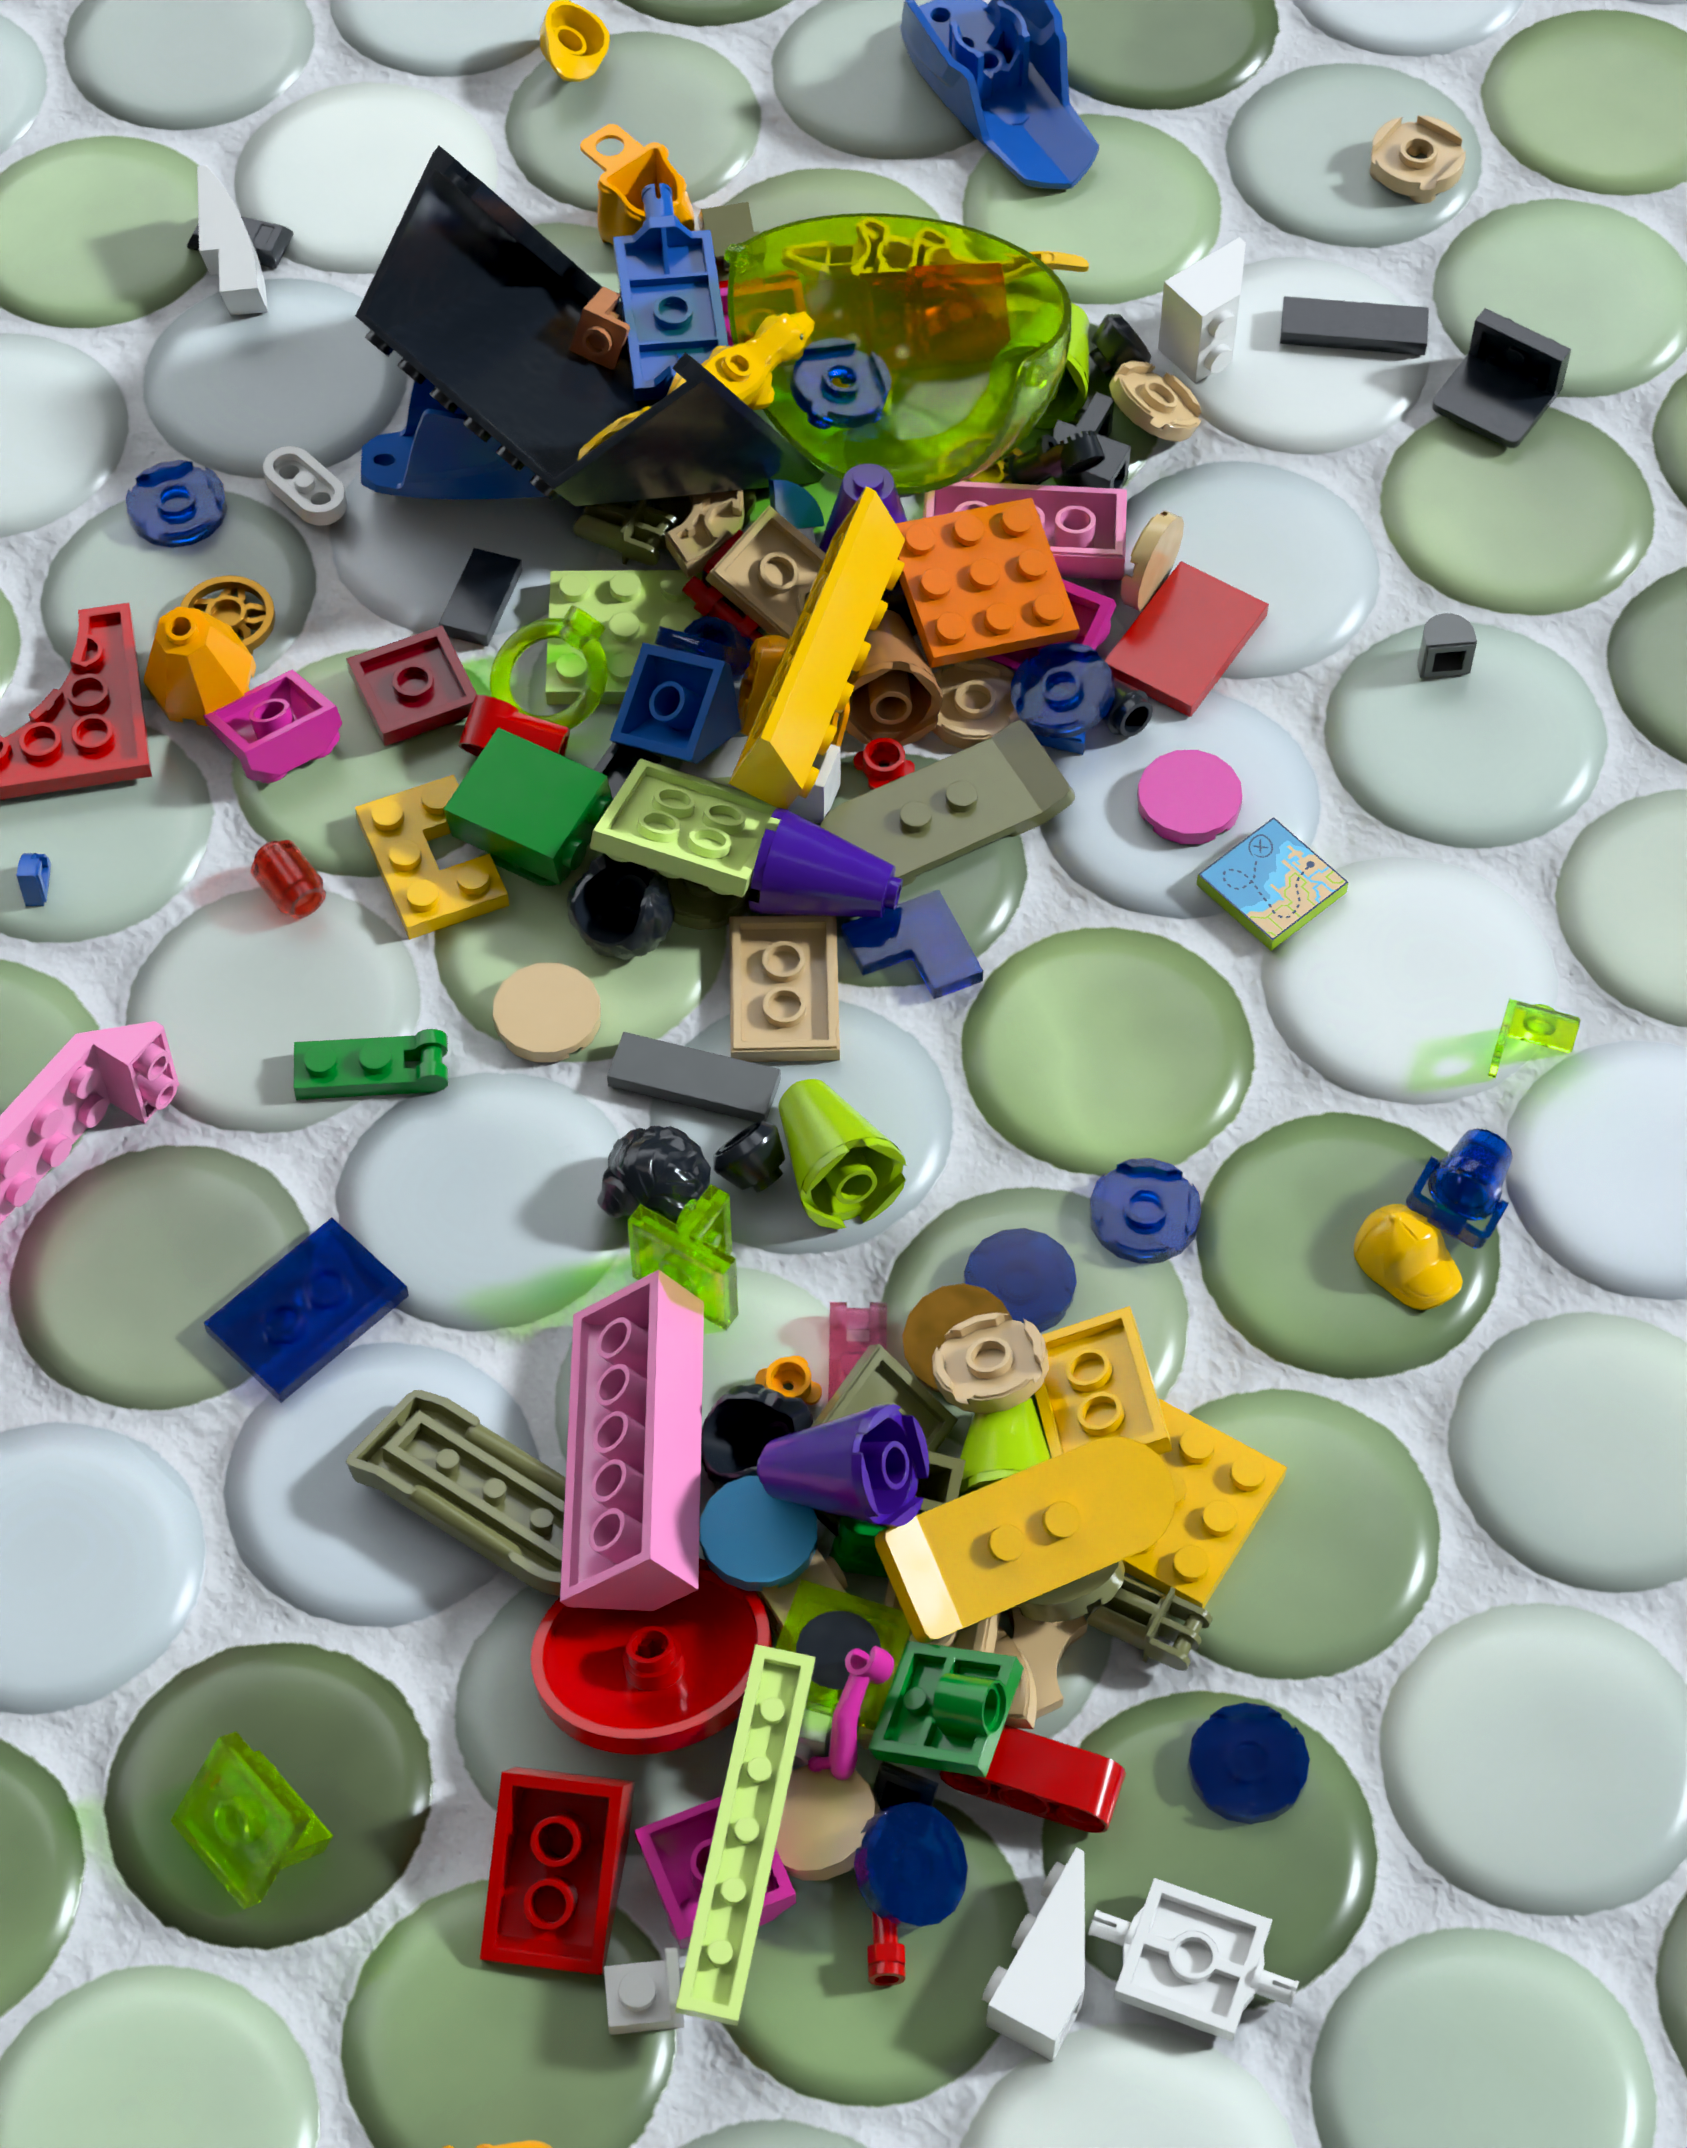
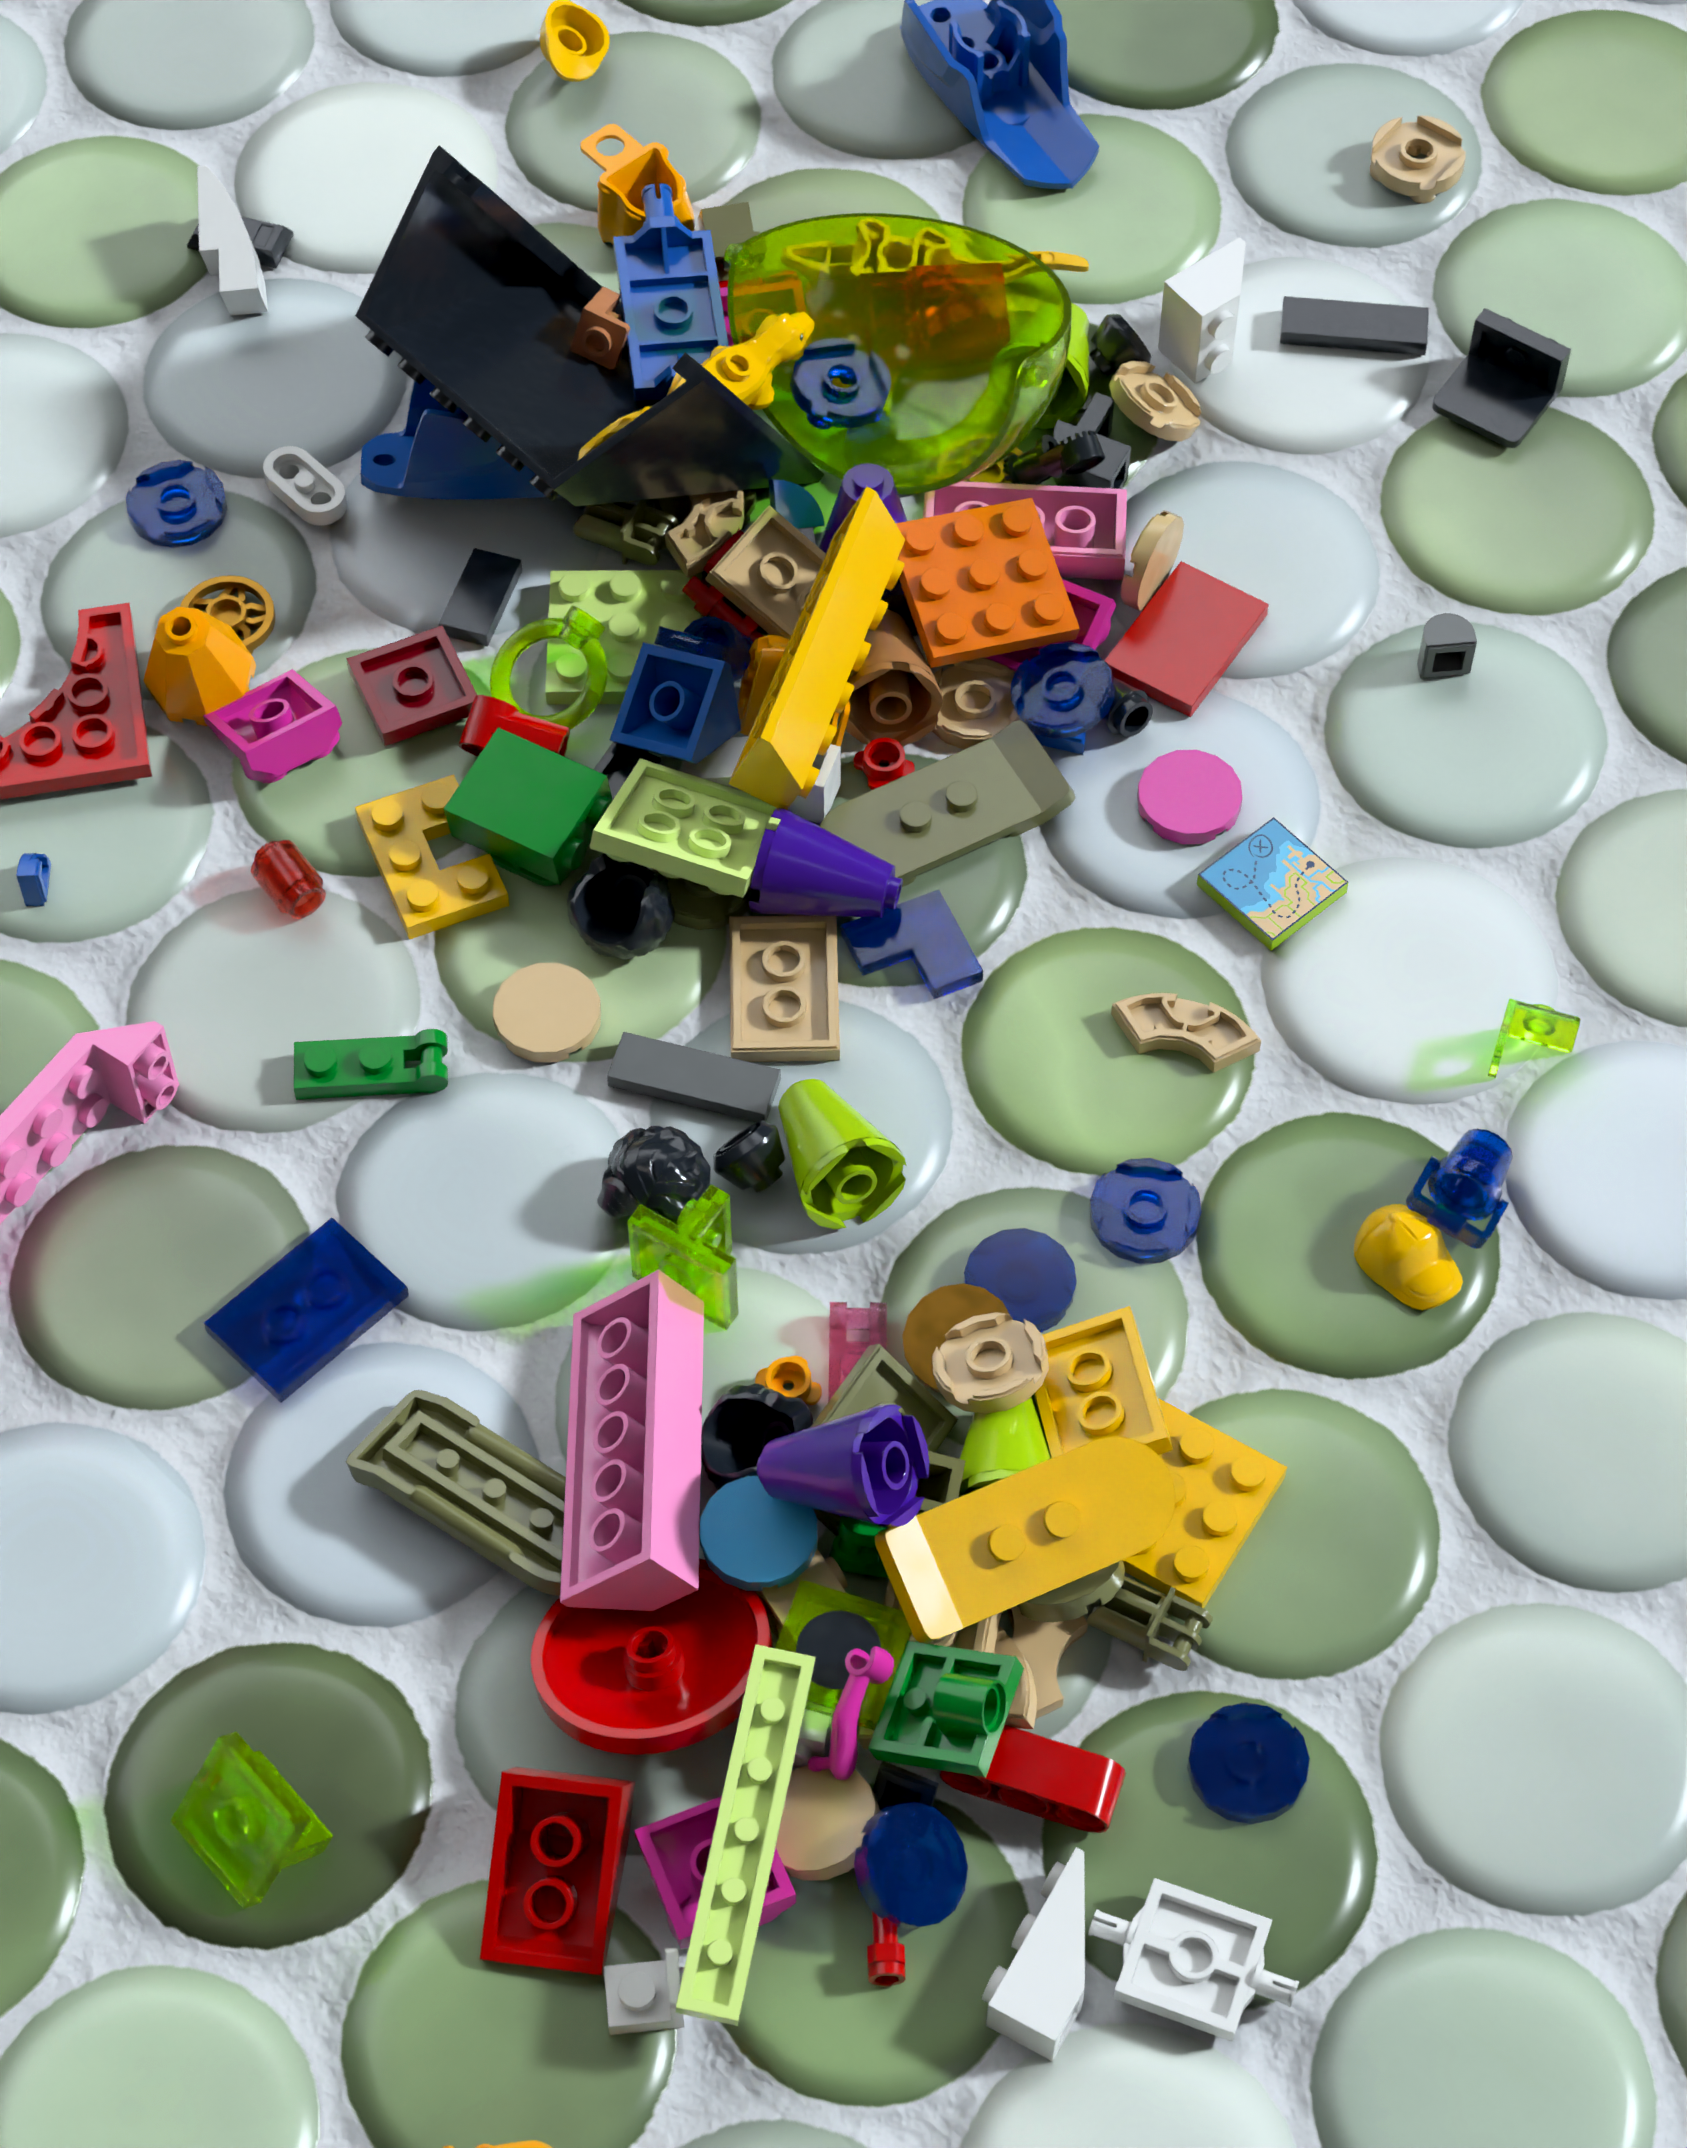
none -> tan tile [1111,993,1261,1073]

